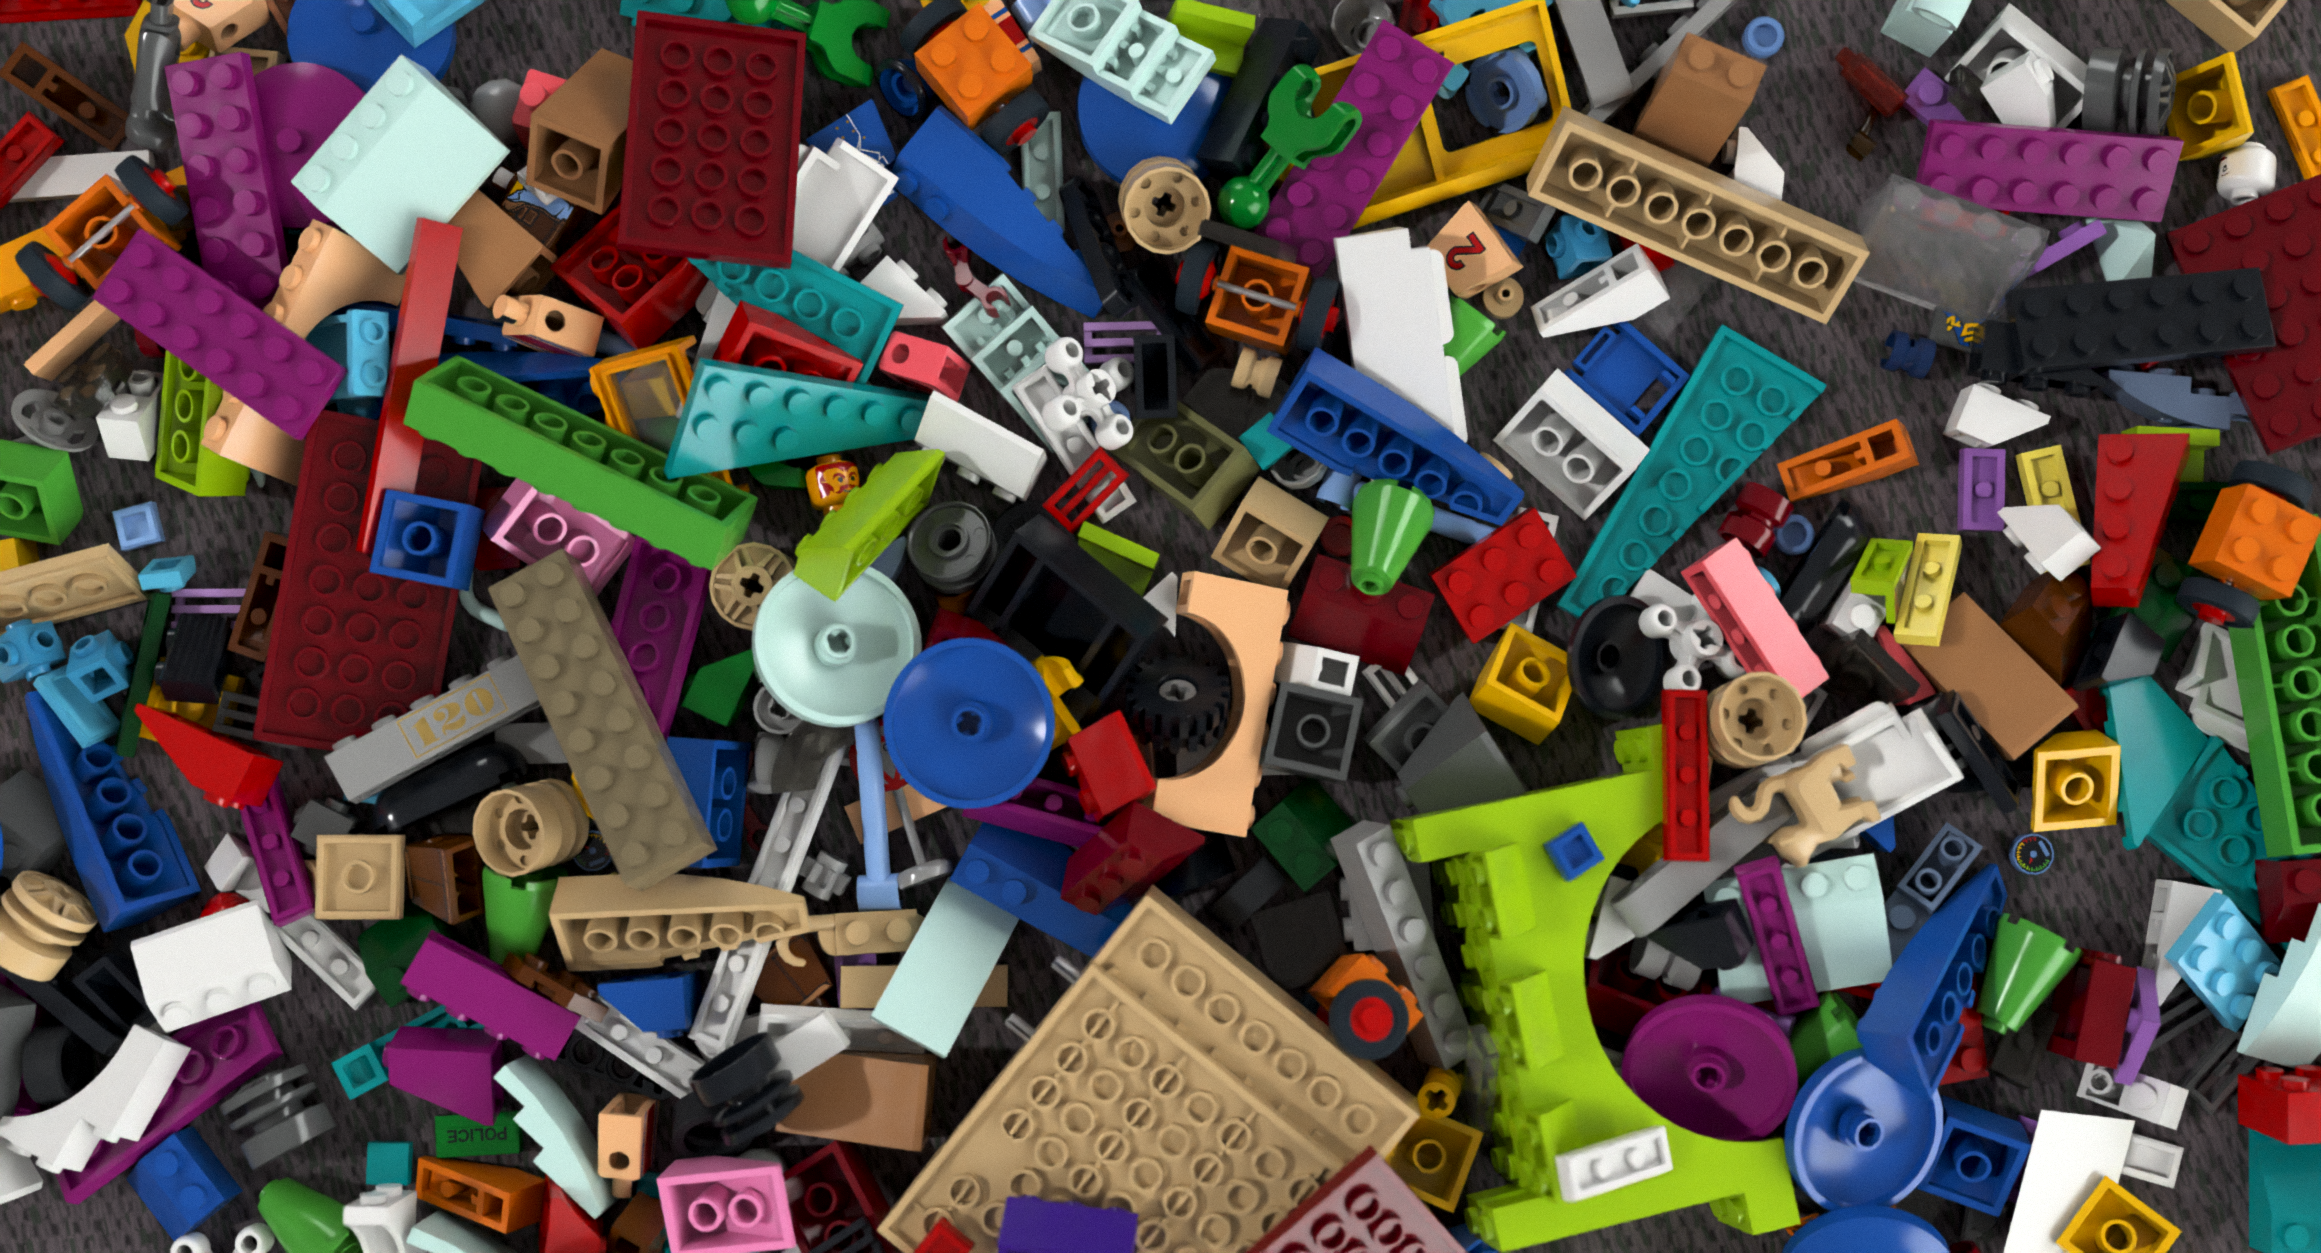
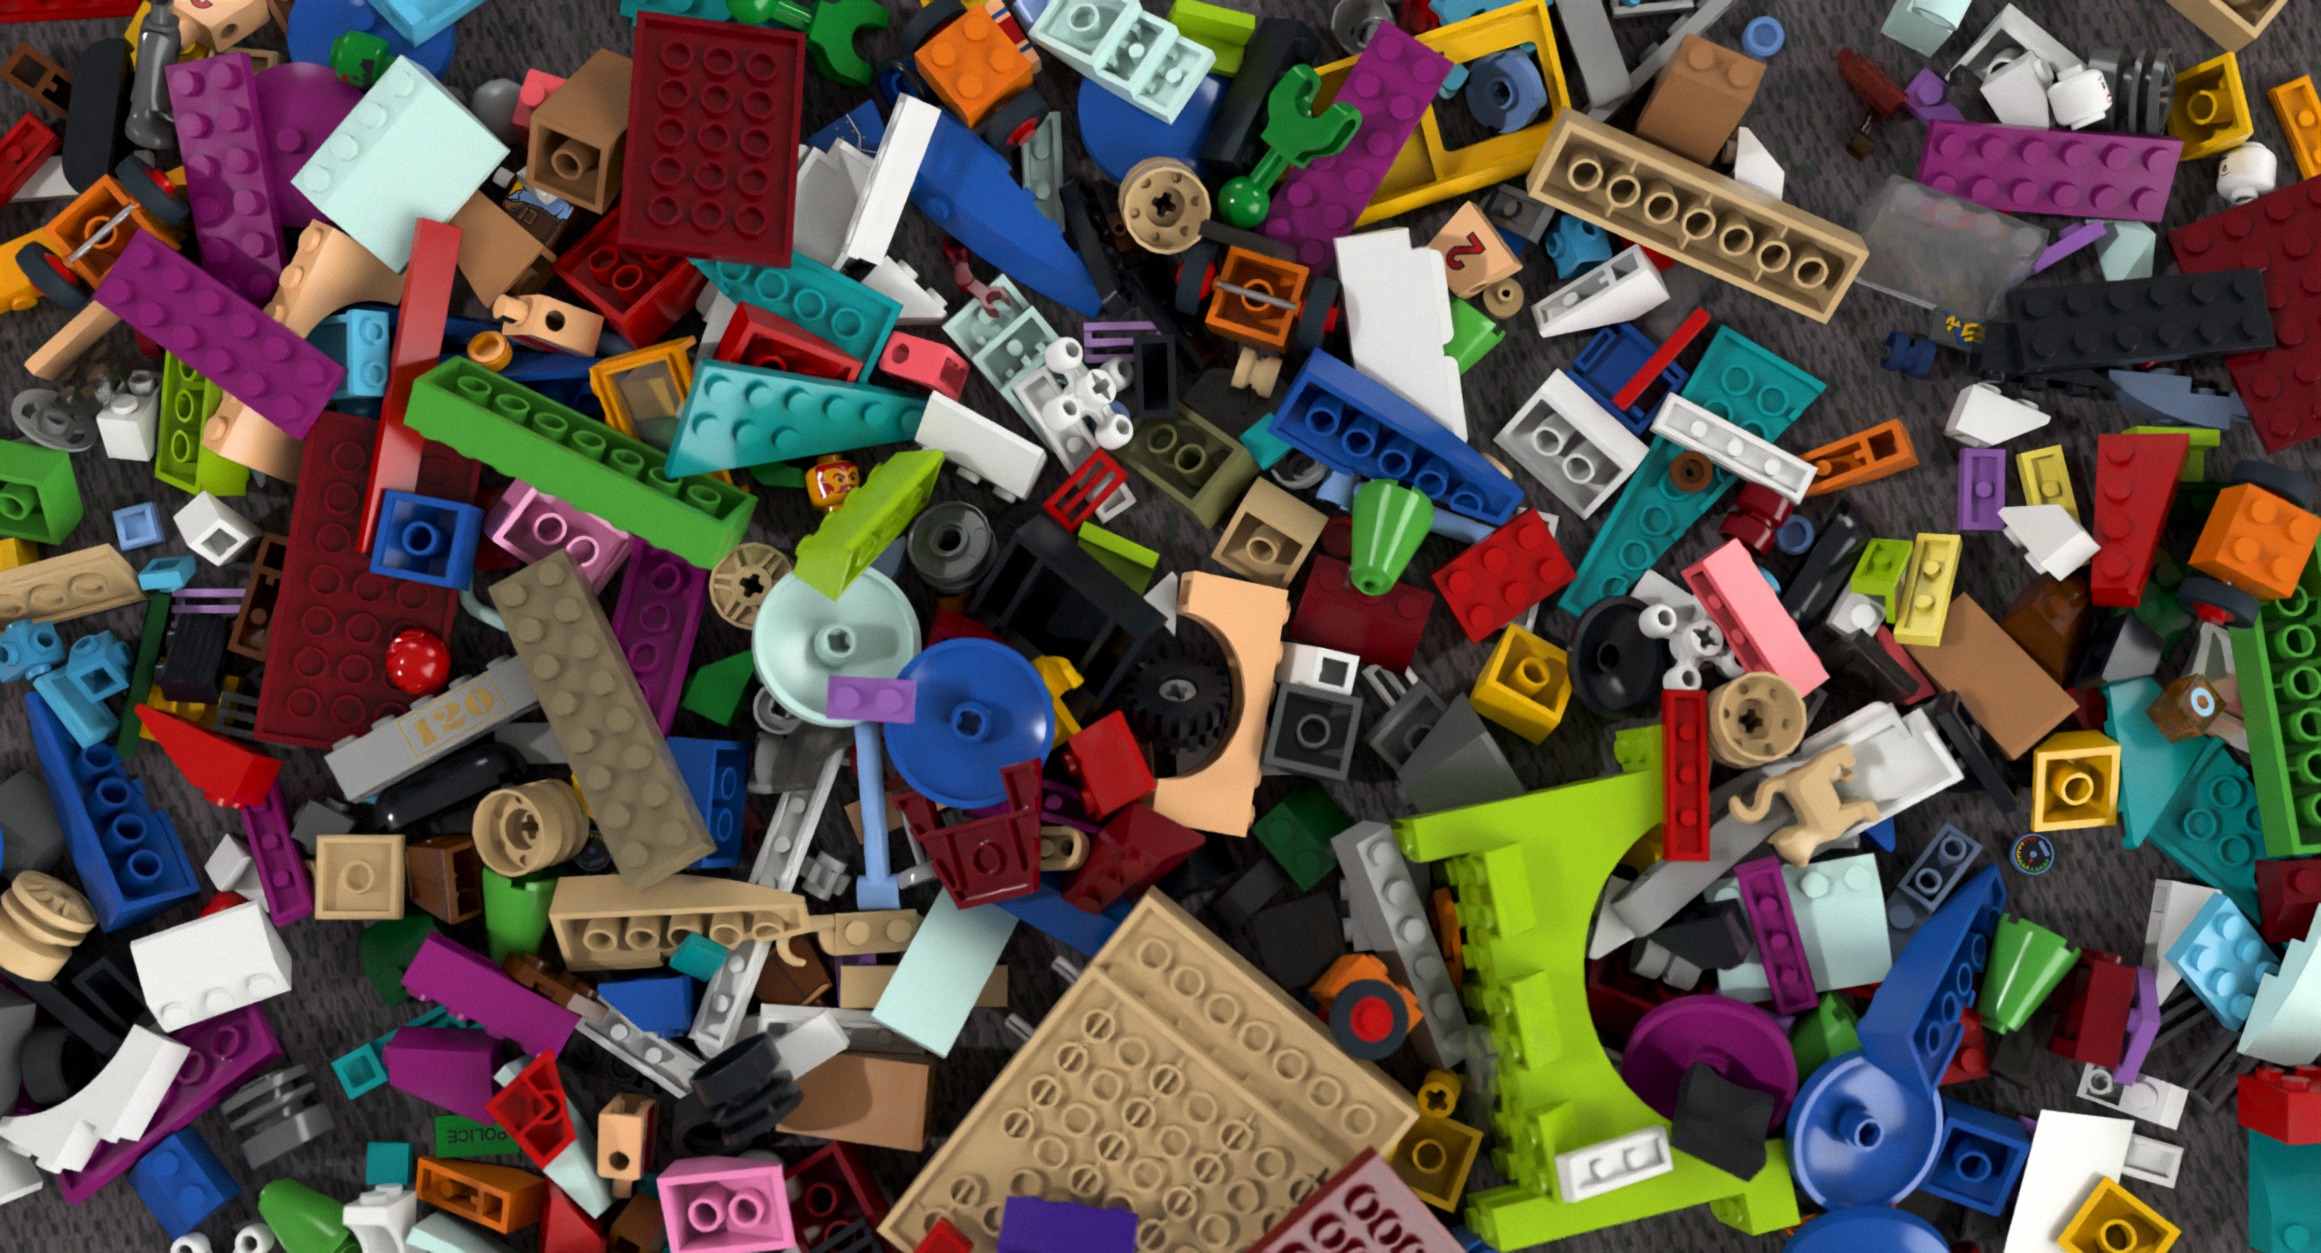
white tile [271,912,377,1010] -> none
blue tile [1543,822,1605,882] -> none
none -> black brick [62,38,135,195]
none -> white slope [173,490,264,566]
none -> green head [329,30,397,91]
none -> red hair [385,628,451,696]
none -> light orange tile [467,330,513,372]
none -> red slope [483,1048,576,1170]
none -> teal tile [669,932,729,982]
none -> medium lavender plate [826,675,917,724]
none -> white fence [840,92,941,266]
none -> dark red wing [891,757,1042,910]
none -> tan plate [1040,826,1090,871]
none -> orange tile [1426,887,1463,995]
none -> red tile [1609,307,1711,411]
none -> white tile [1649,392,1818,506]
none -> reddish brown tile [1667,451,1713,494]
none -> black brick [1669,1060,1775,1183]
none -> white head [2047,64,2112,131]
none -> clear orange brick [2145,672,2227,744]

